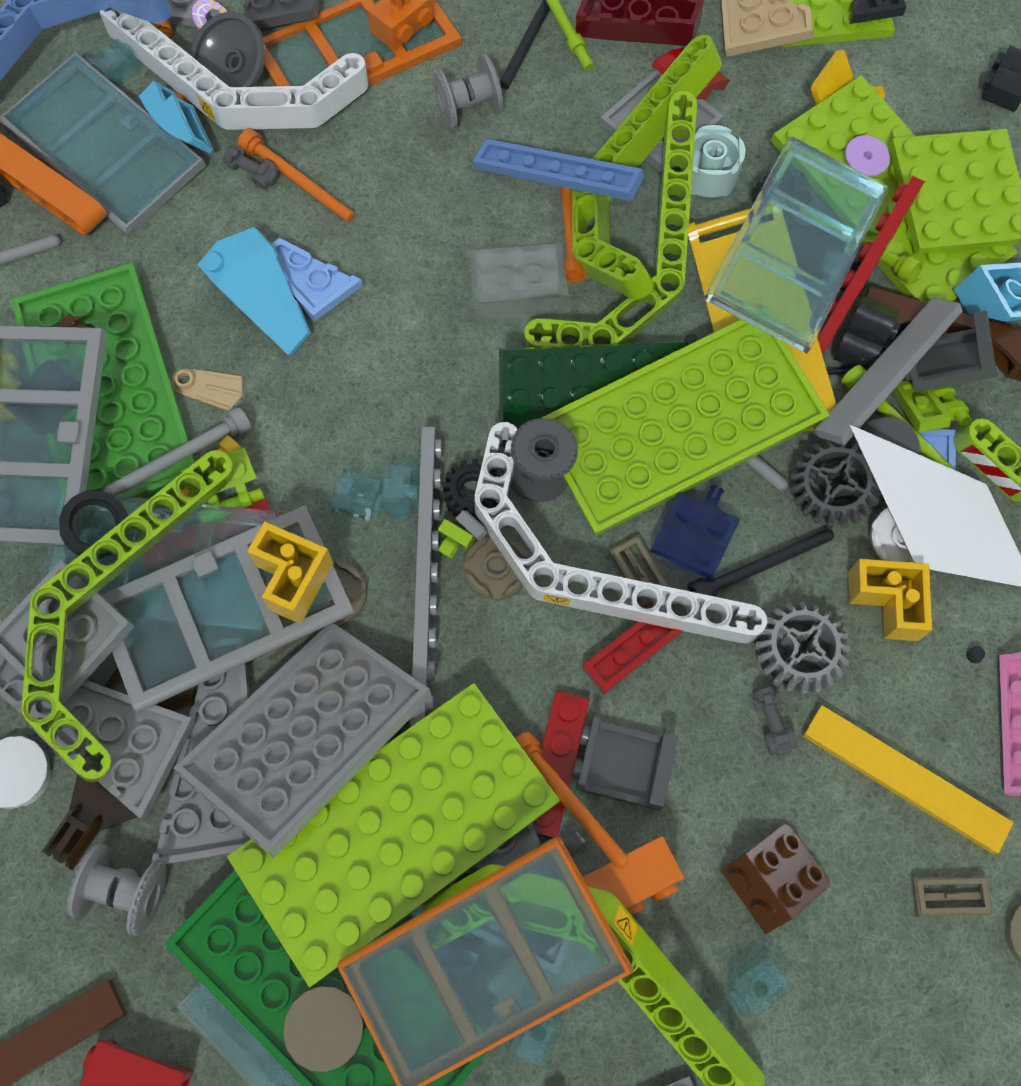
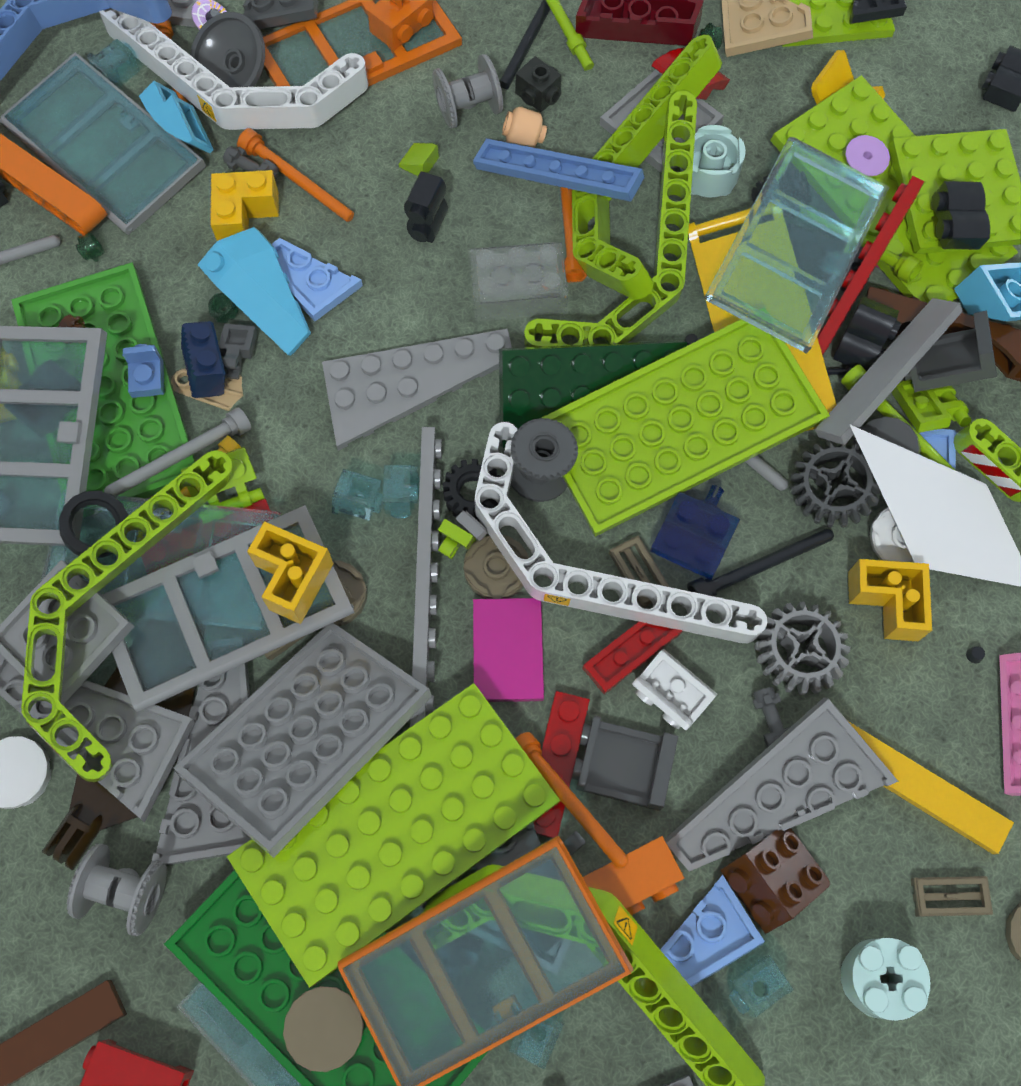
none -> clear green plate [75,232,105,262]
none -> medium blue bracket [122,344,164,398]
none -> dark blue brick [181,321,226,398]
none -> clear green plate [208,293,239,323]
none -> yellow brick [210,170,279,241]
none -> dark grey plate [219,323,257,380]
none -> light grey wing [322,328,512,451]
none -> lime slope [398,143,439,176]
none -> black brick [404,171,448,243]
none -> dark pink tile [473,598,544,702]
none -> light nougat head [502,107,547,148]
none -> pearl dark grey brick [515,56,561,112]
none -> white bracket [632,649,718,731]
none -> light blue wing [660,875,765,987]
none -> light grey wing [664,698,899,872]
none -> clear green plate [699,23,723,50]
none -> light aqua brick [841,938,930,1021]
none -> black brick [931,181,990,250]

